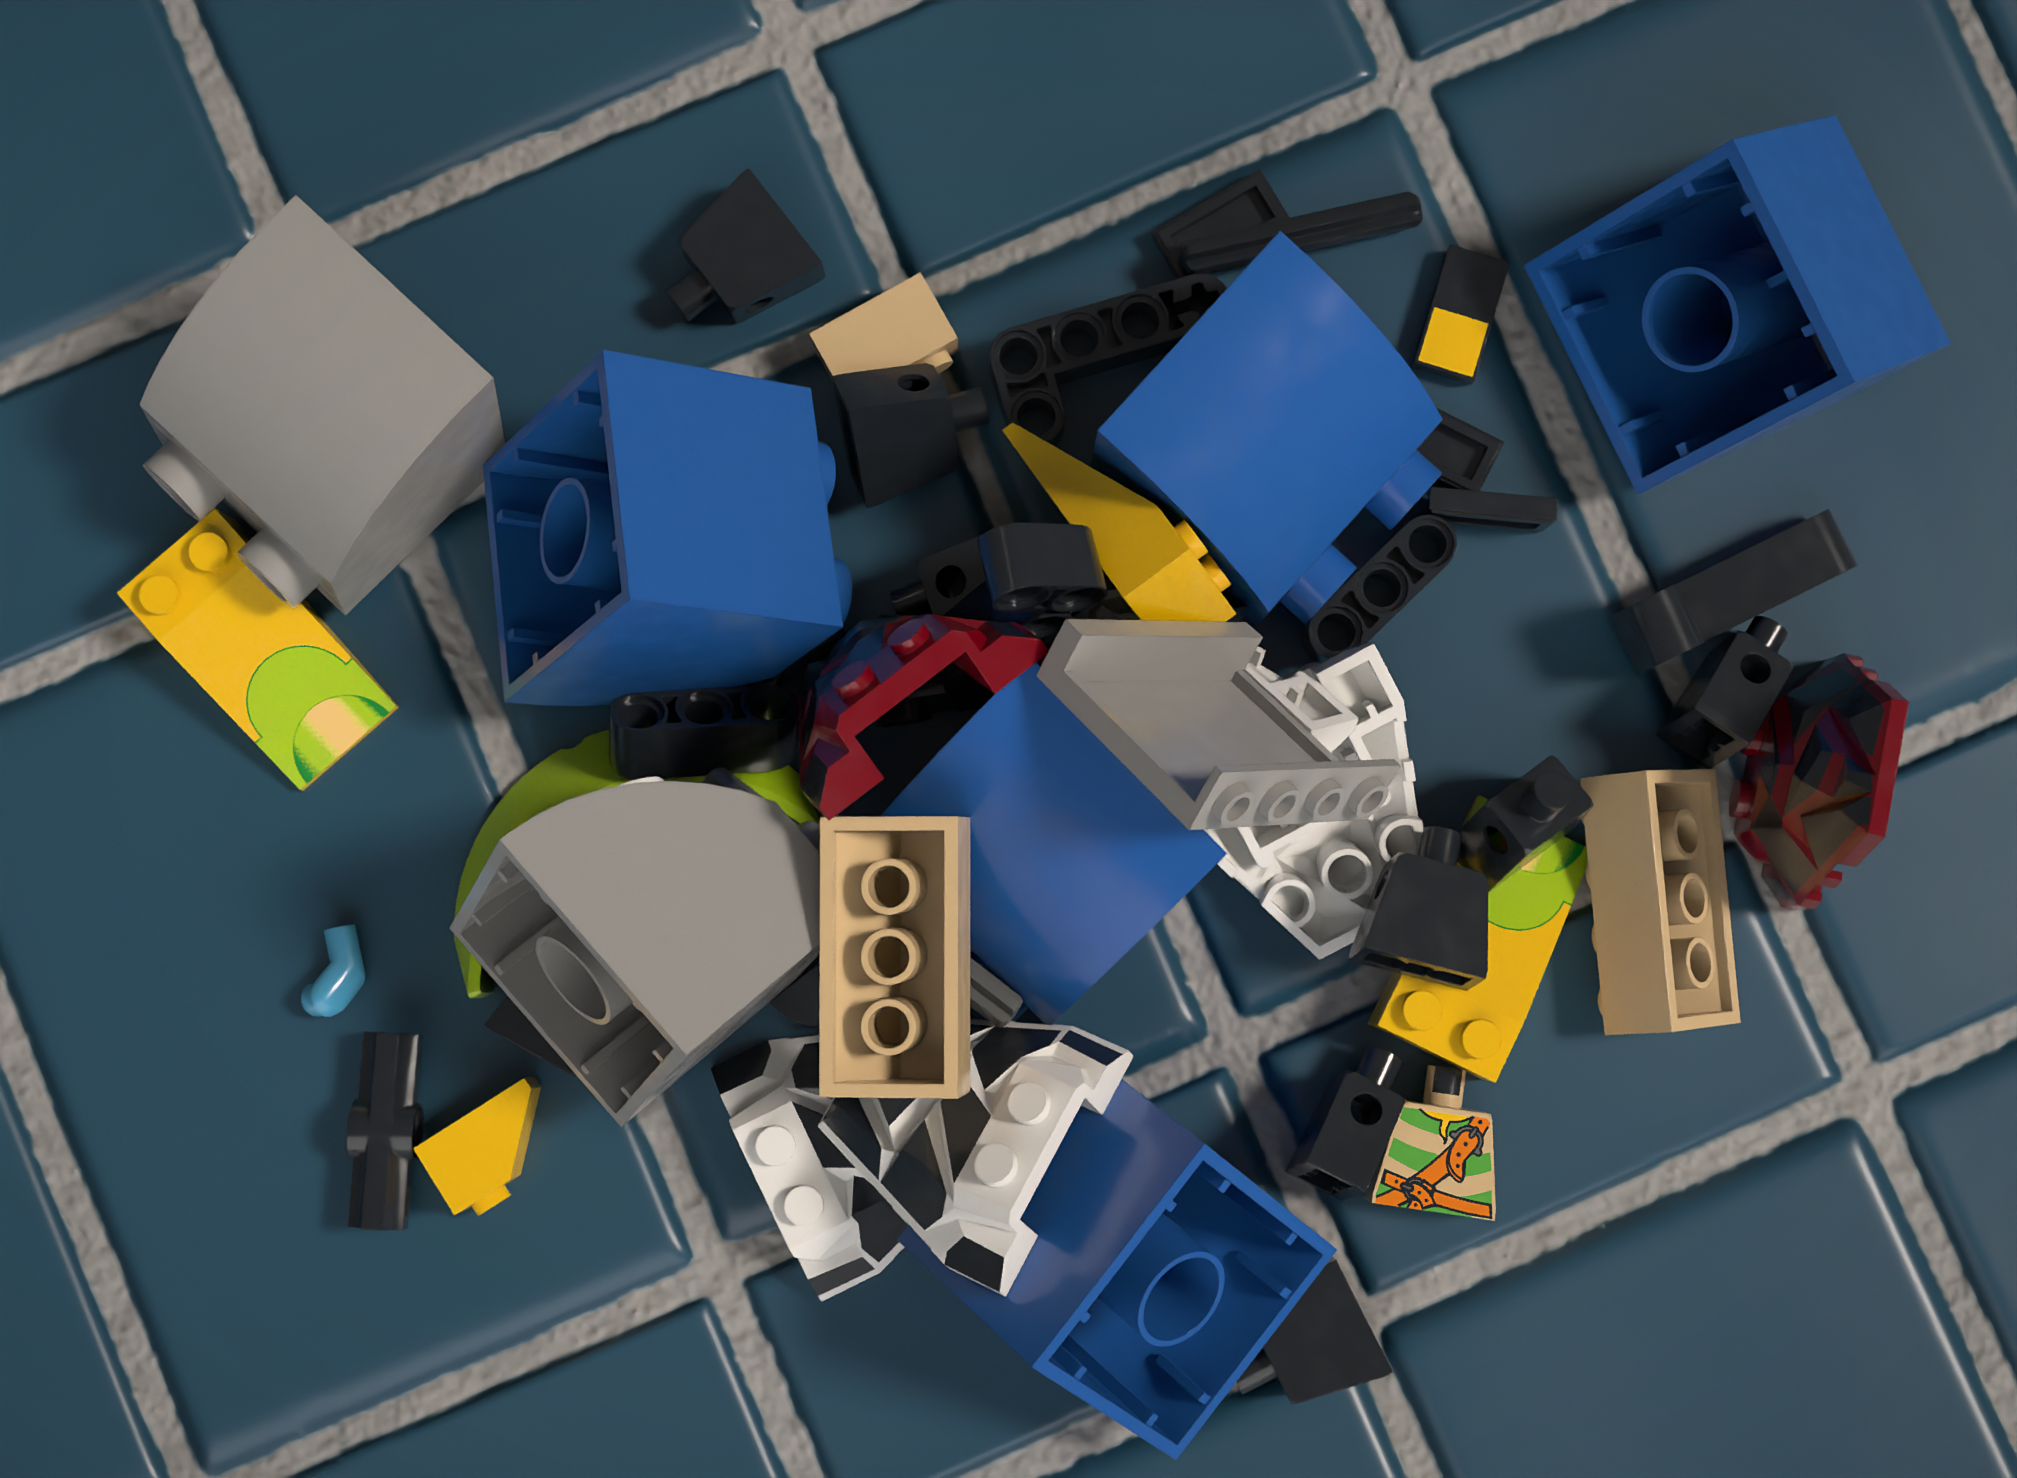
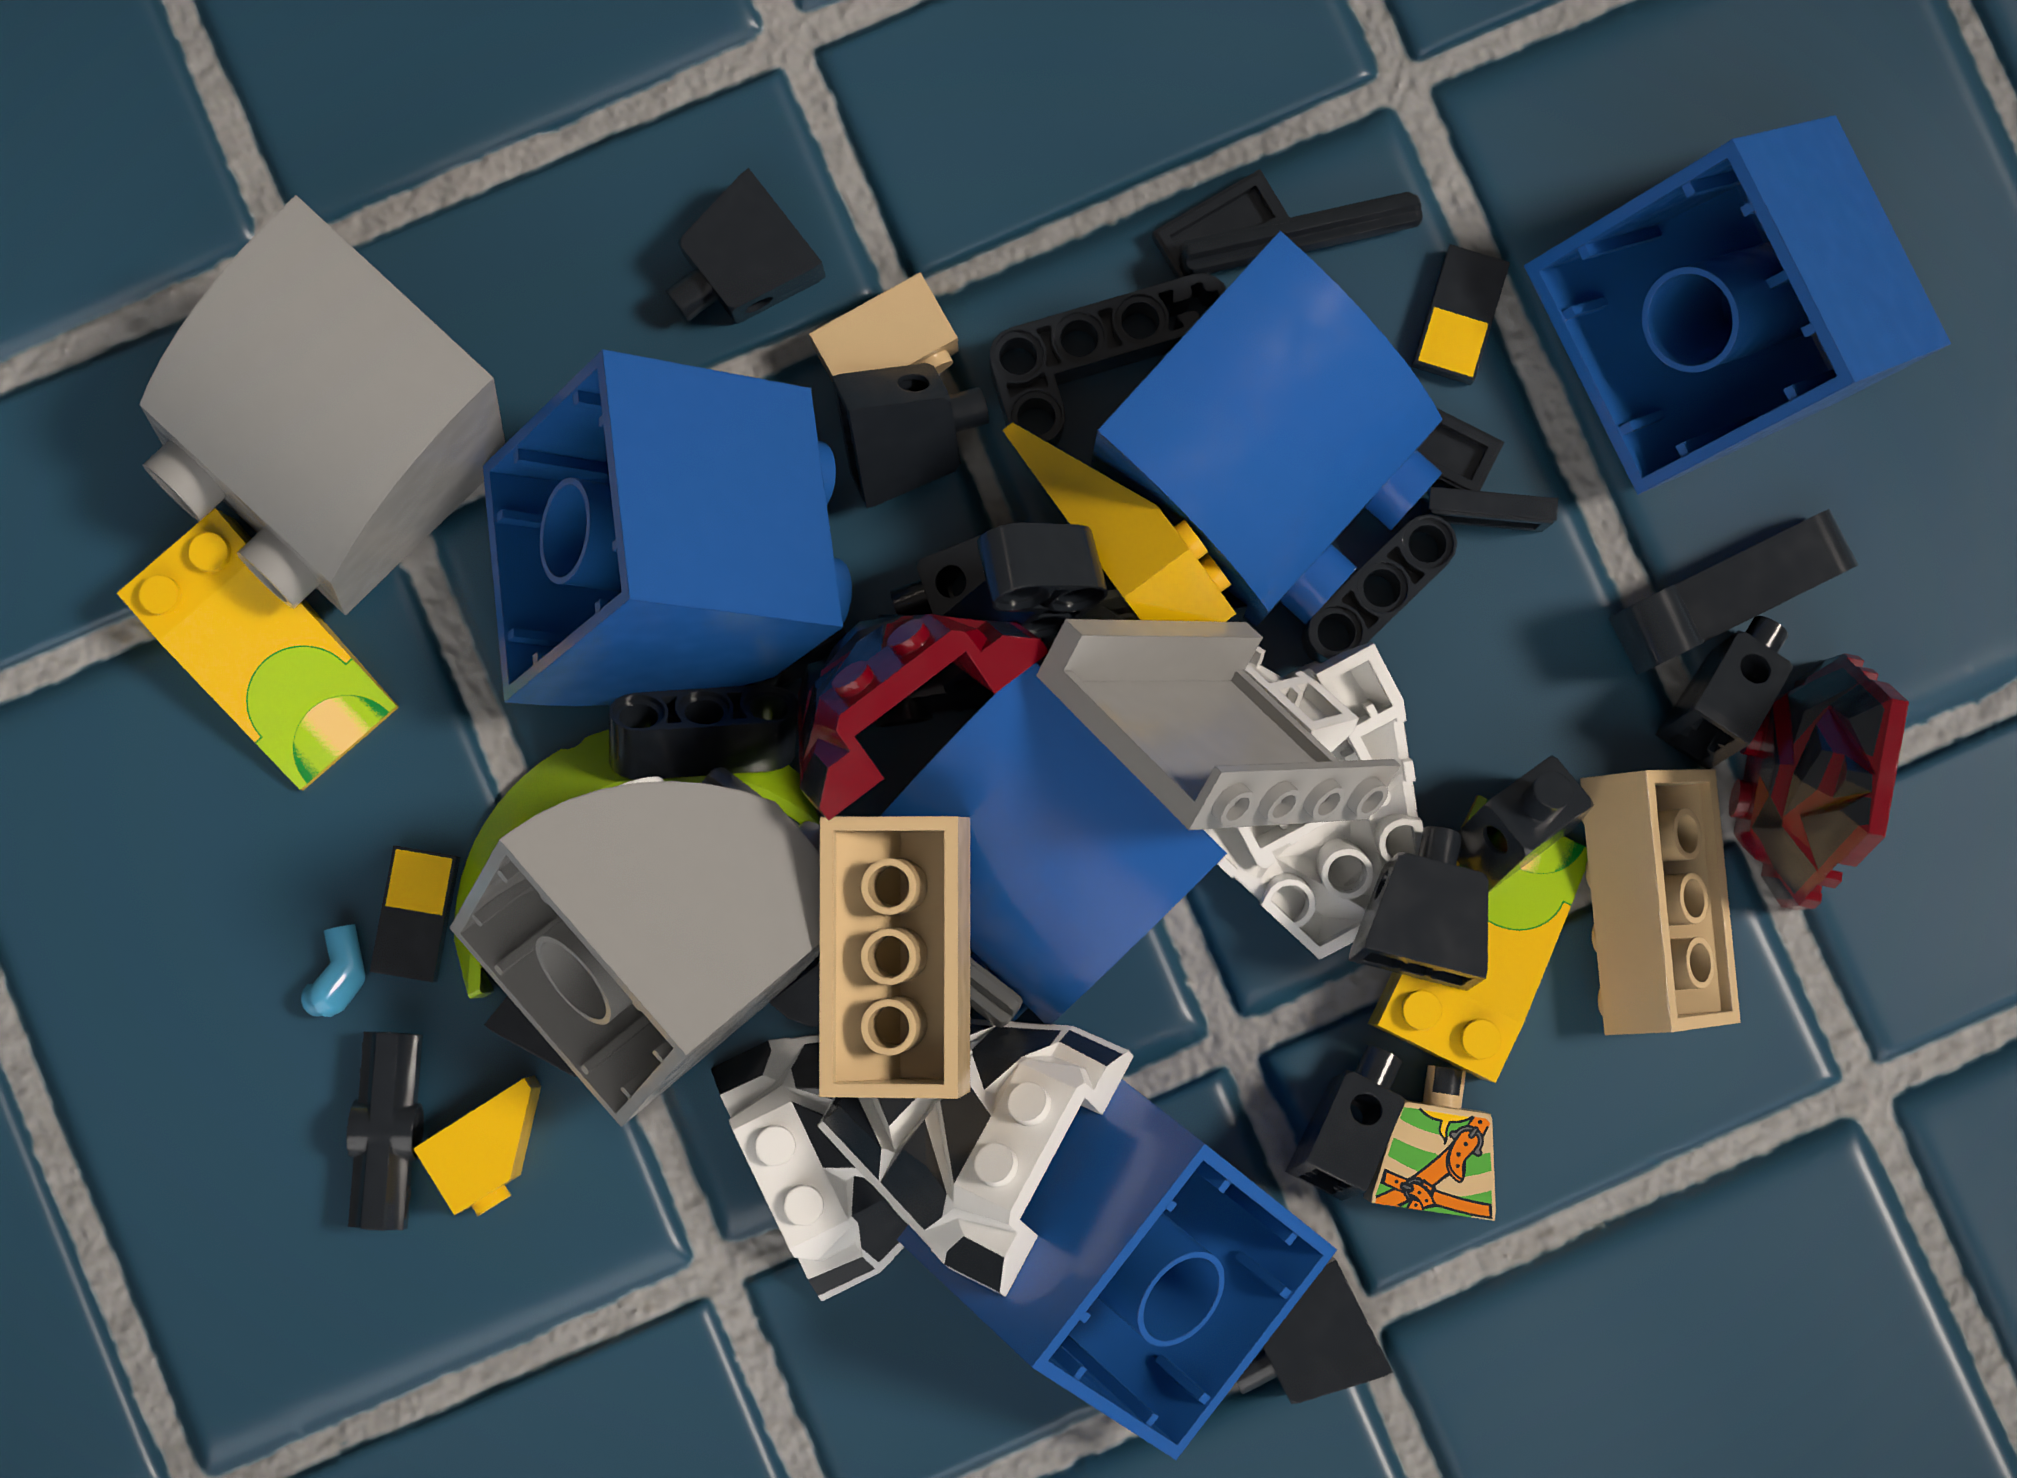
none -> black tile [370,845,460,983]

